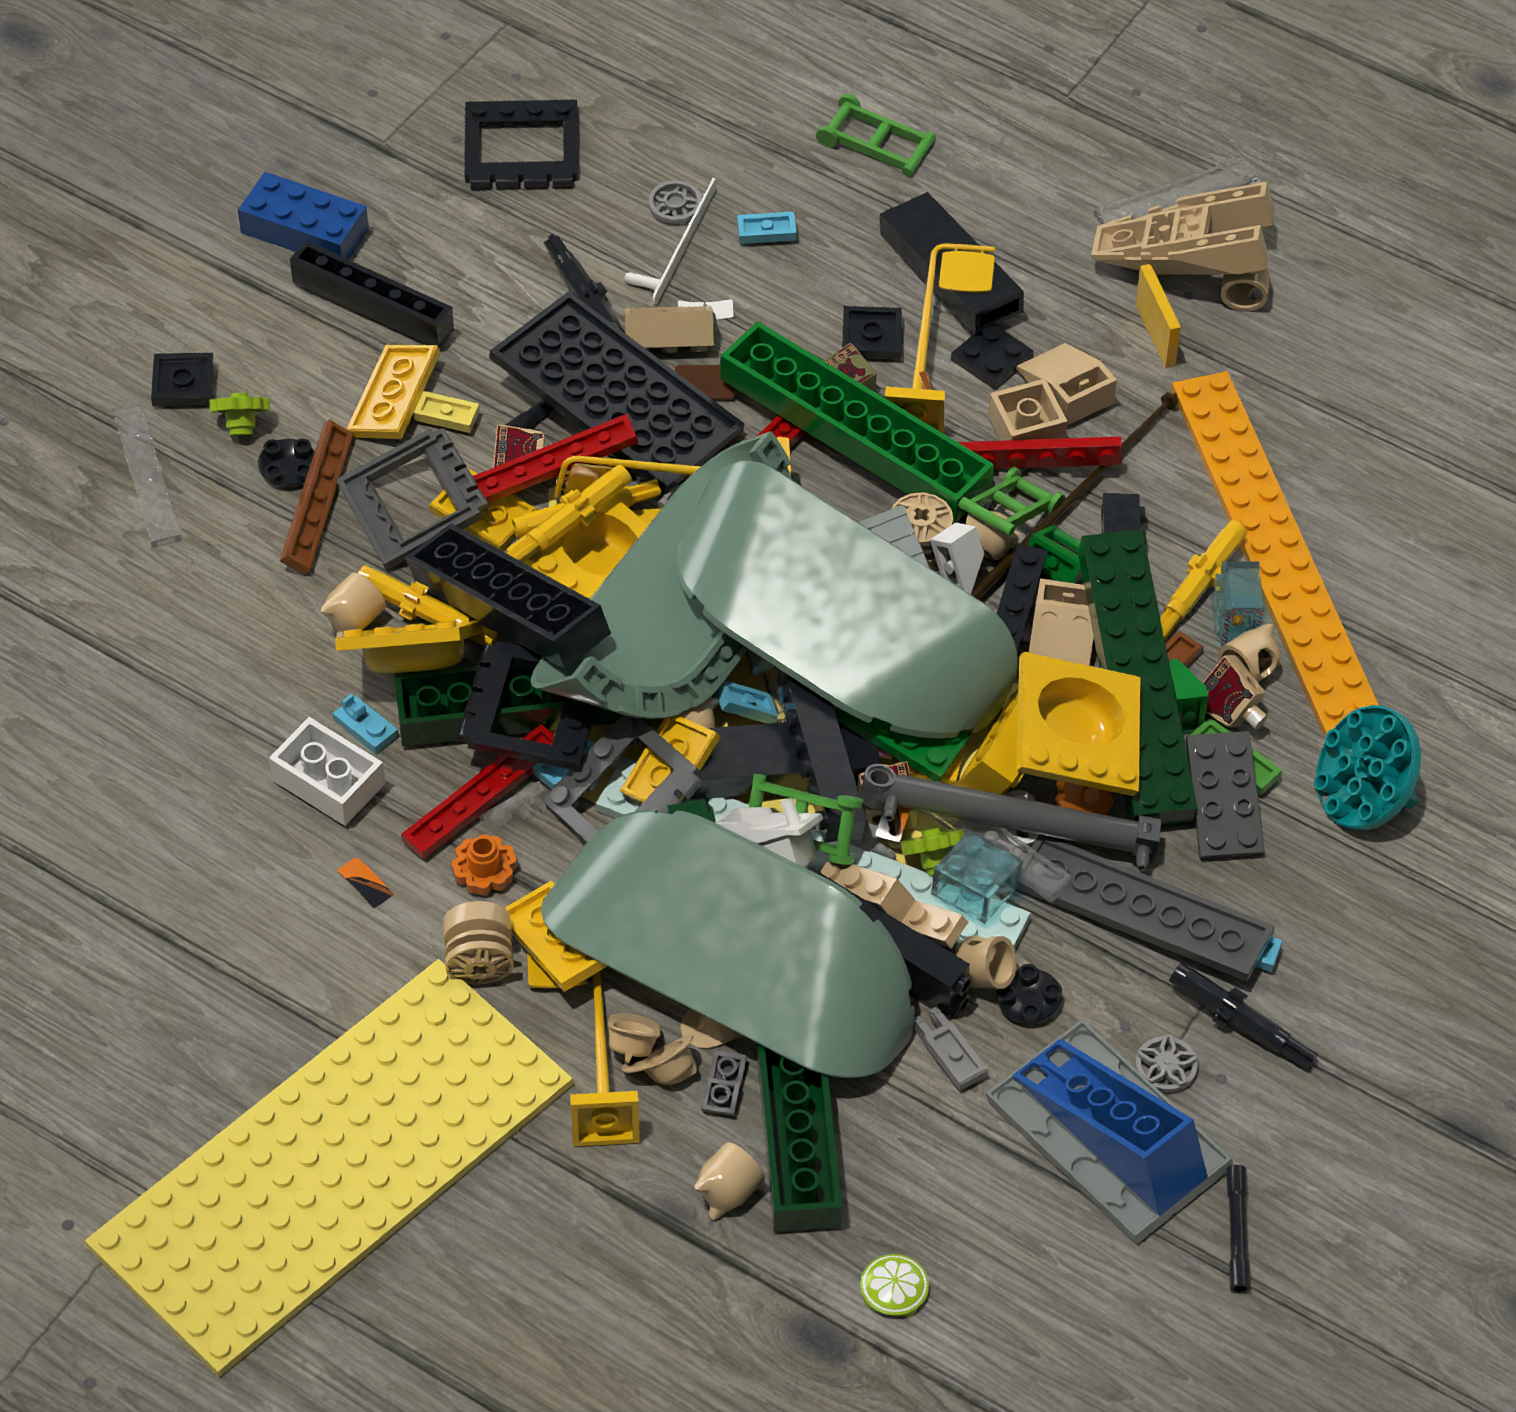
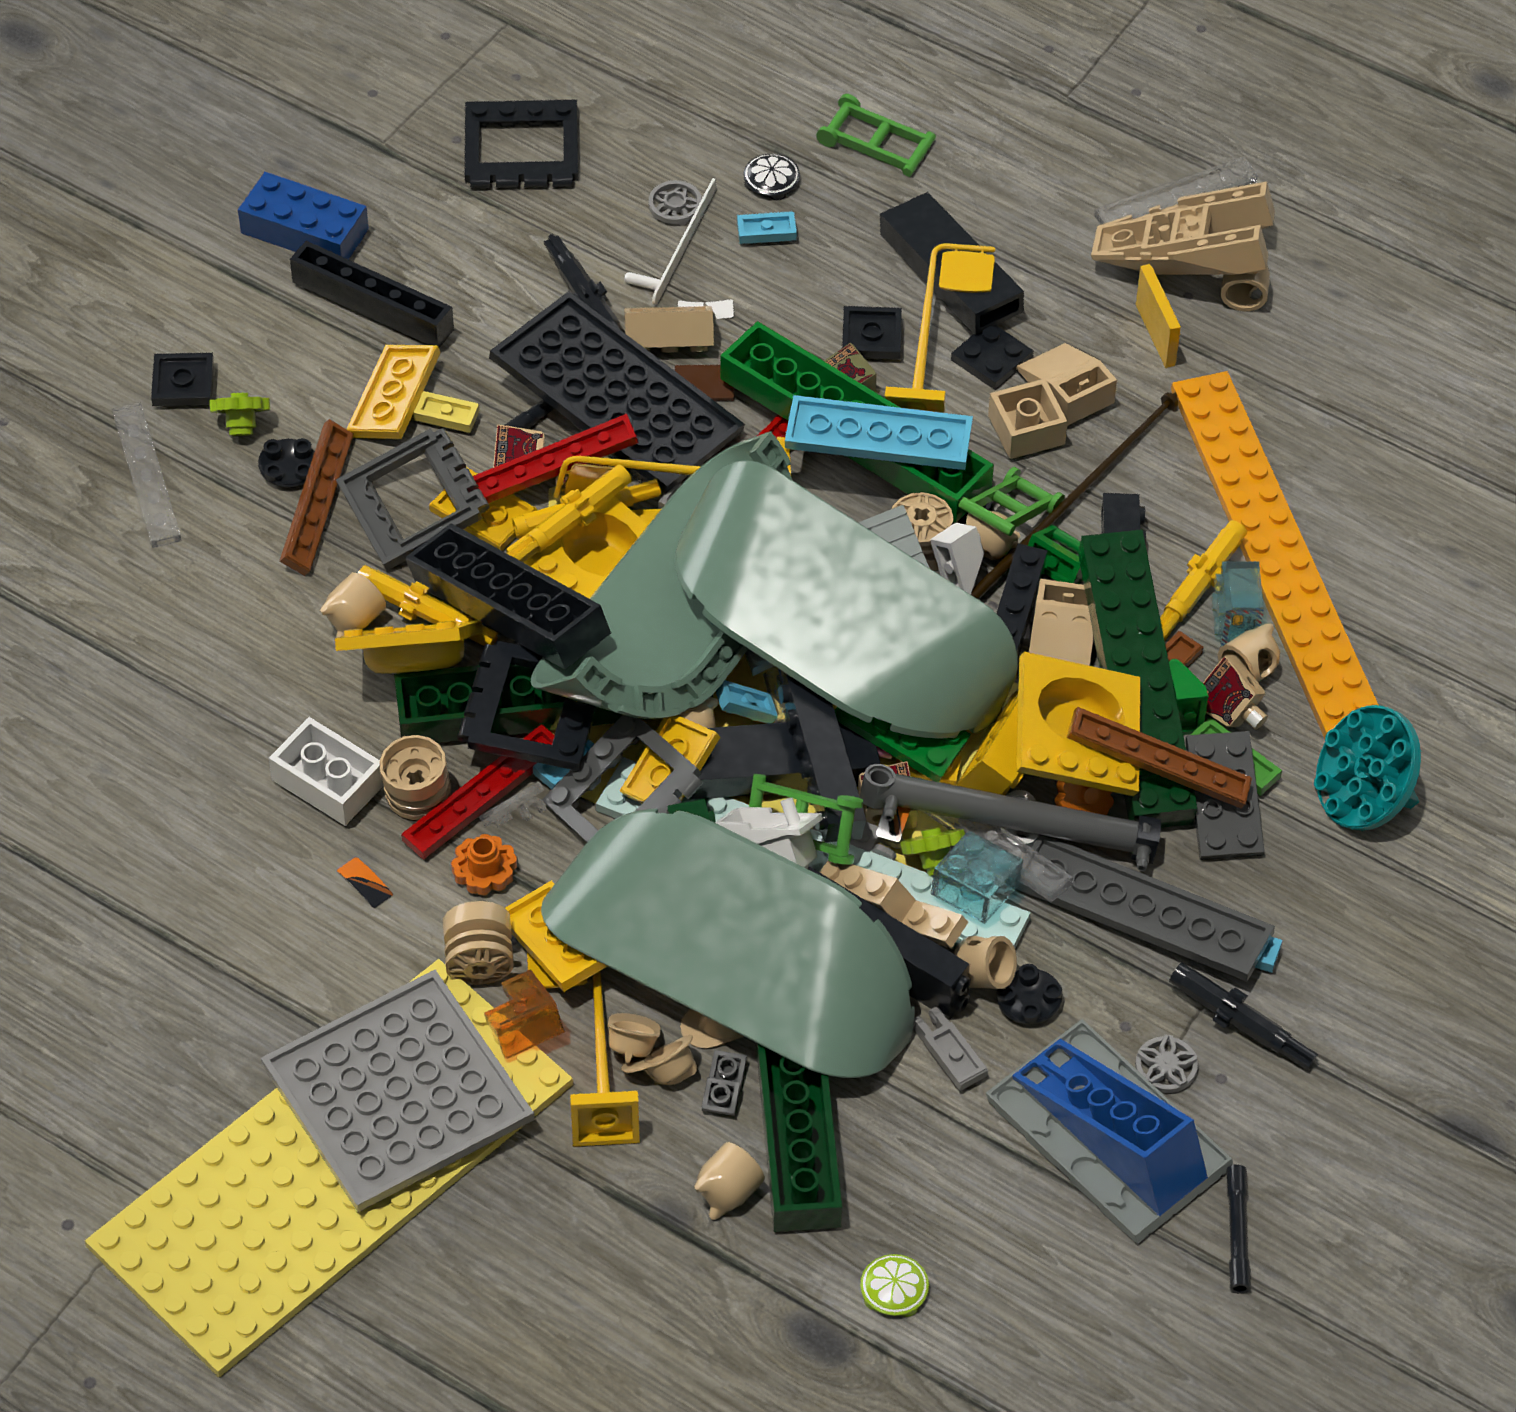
medium azure plate [332,694,399,755] -> none
orange sticker [919,371,935,390] -> none
red plate [958,436,1122,469] -> none
none -> light grey plate [261,970,535,1212]
none -> tan wheel [379,735,451,820]
none -> clear orange panel [484,969,565,1059]
none -> dish [743,154,800,201]
none -> medium azure plate [785,395,973,470]
none -> dark orange tile [1066,707,1252,809]

